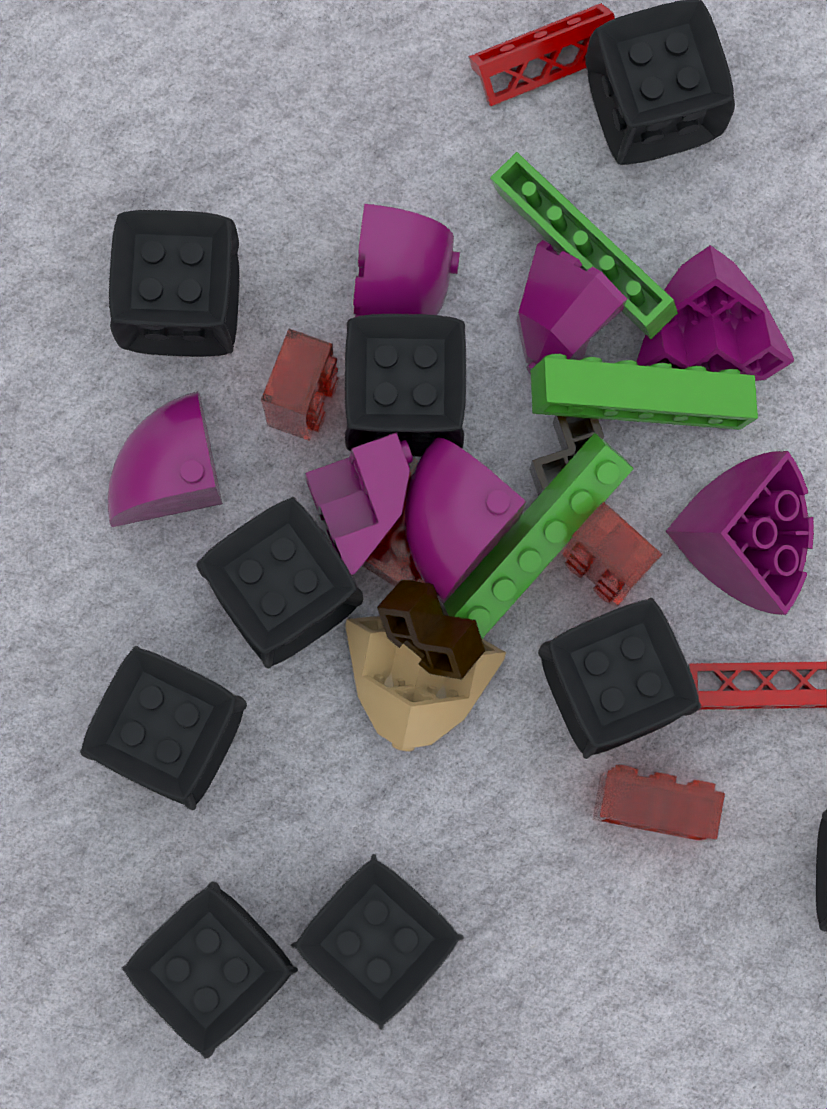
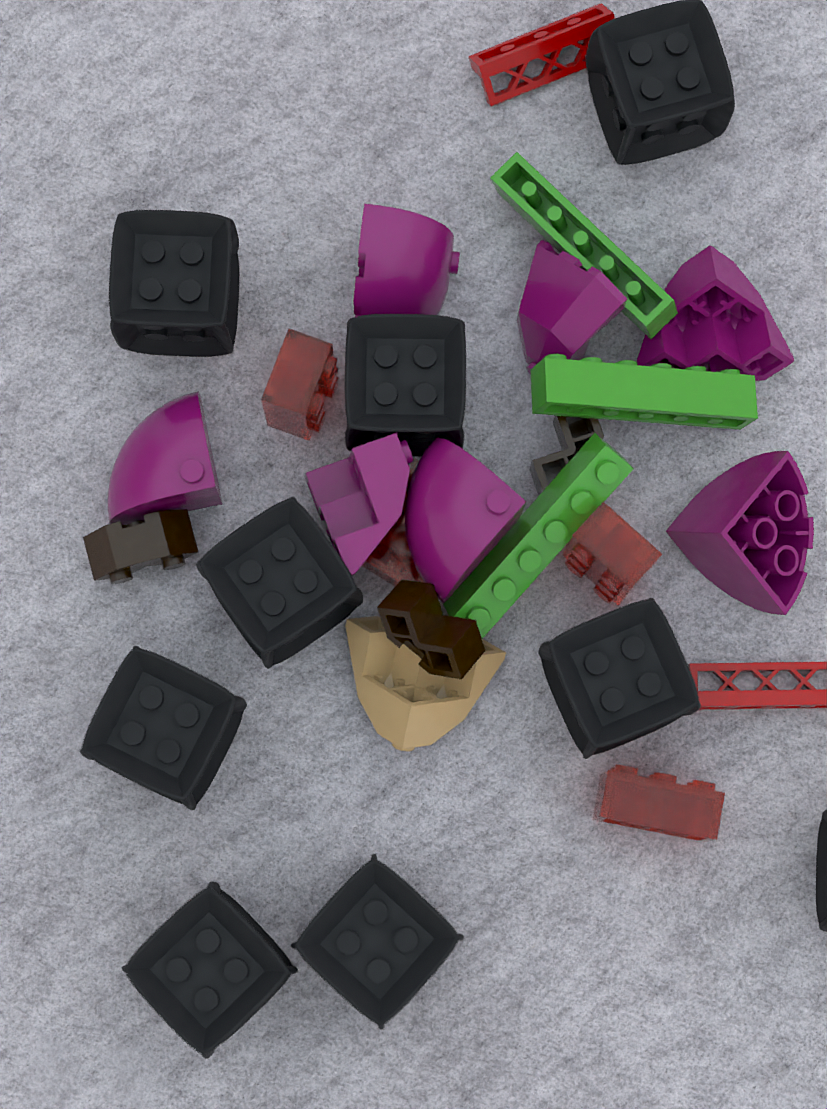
none -> dark brown brick [83,509,199,584]

